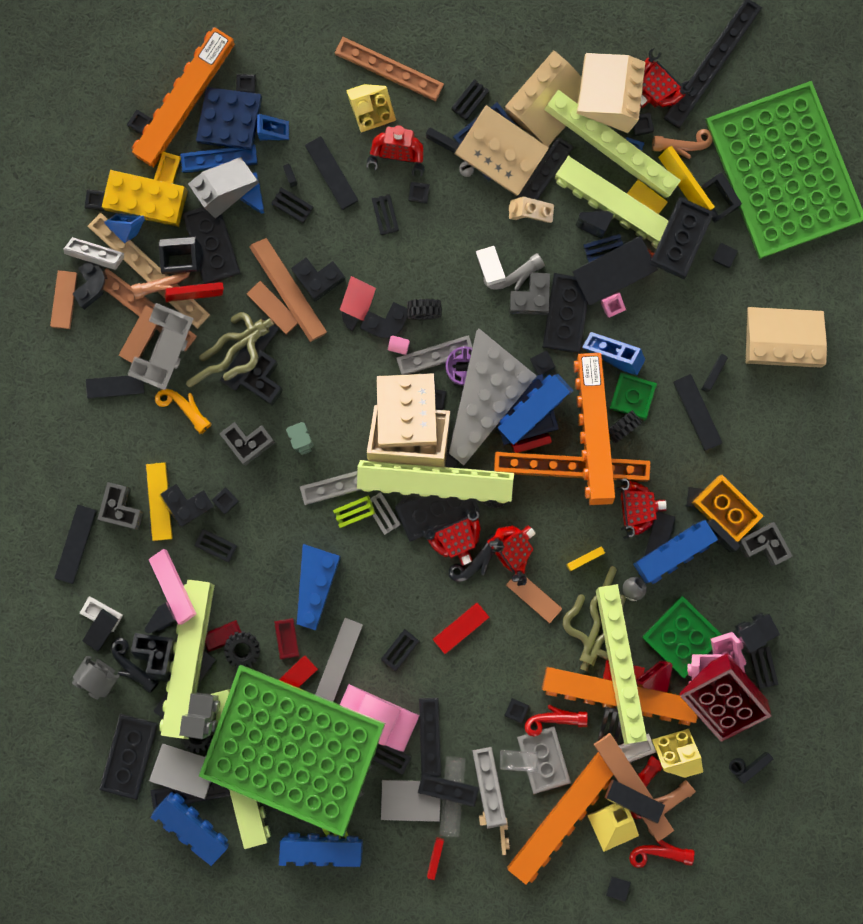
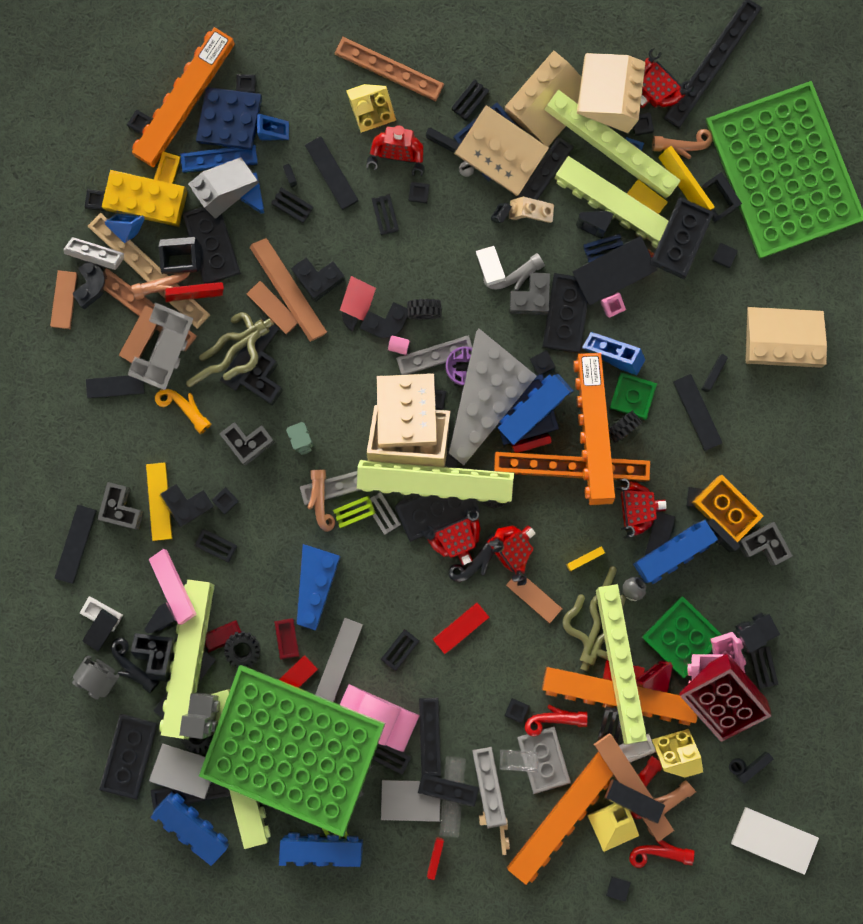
none -> nougat plant [308,470,335,532]
none -> black tile [490,203,512,223]
none -> white tile [731,807,819,875]

